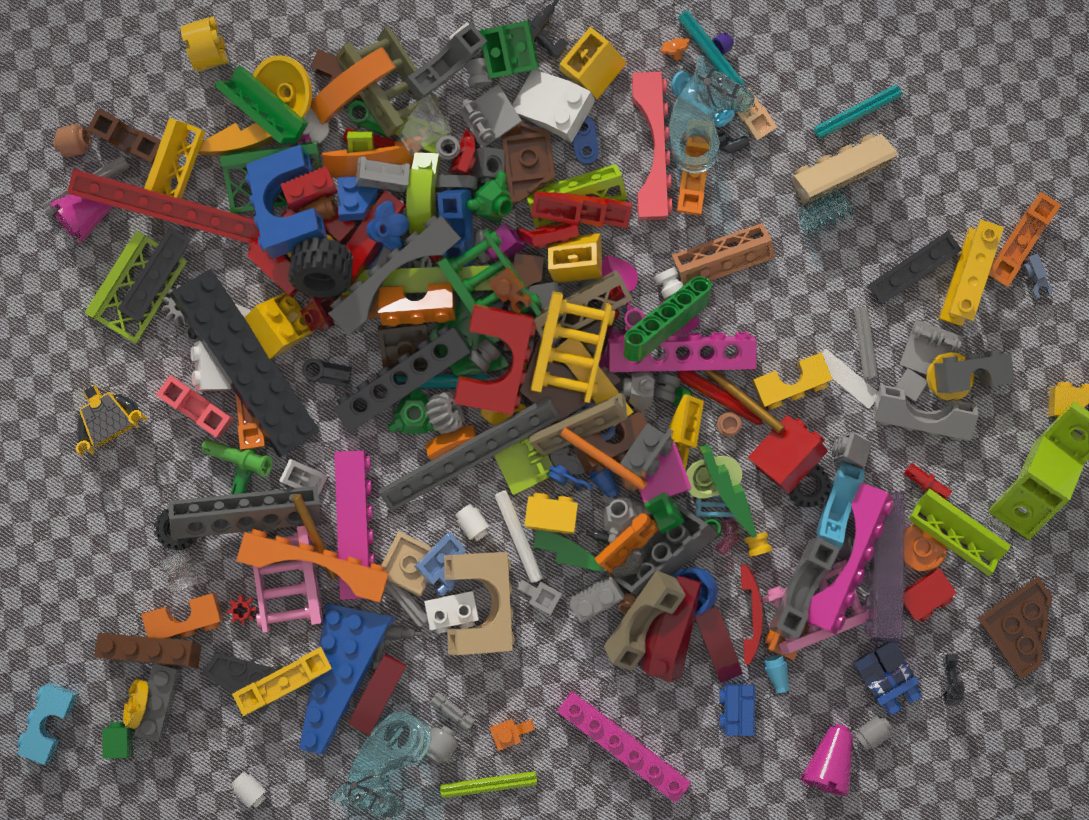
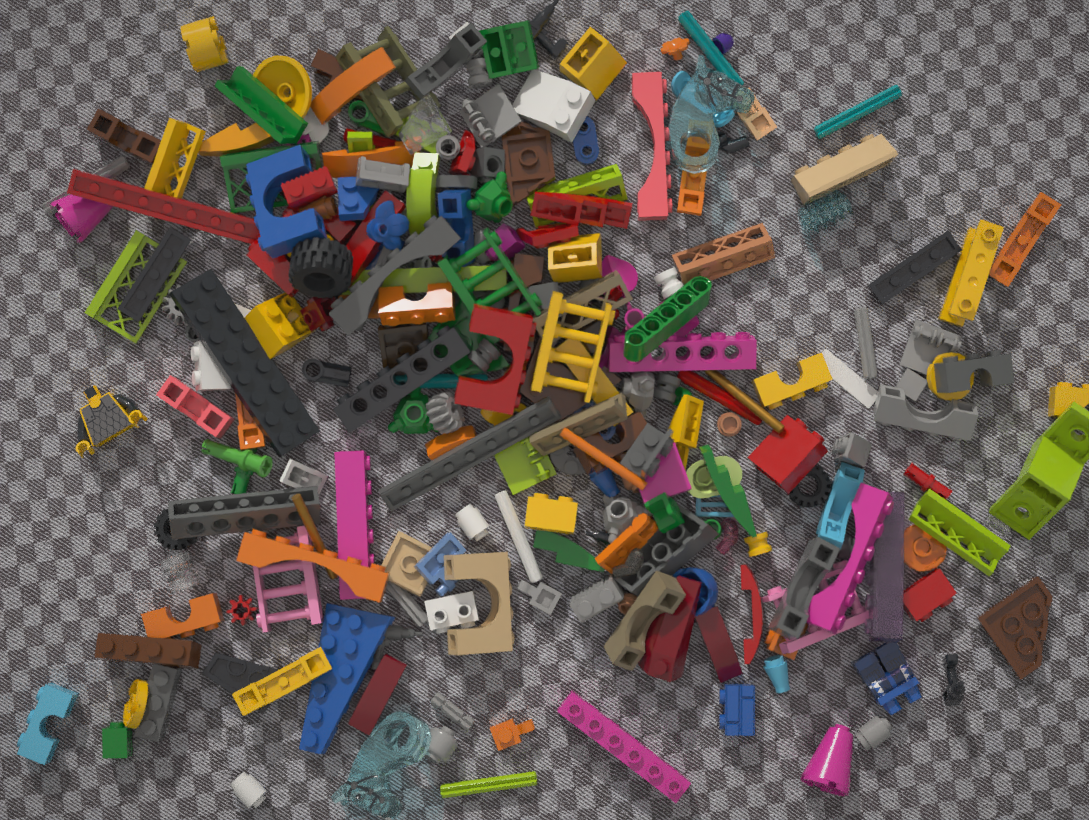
nougat head [53,124,92,158] -> none
dark orange plate [488,267,532,313] -> none
blue plate [548,465,594,492] -> none
sand blue plate [1023,253,1052,299] -> none

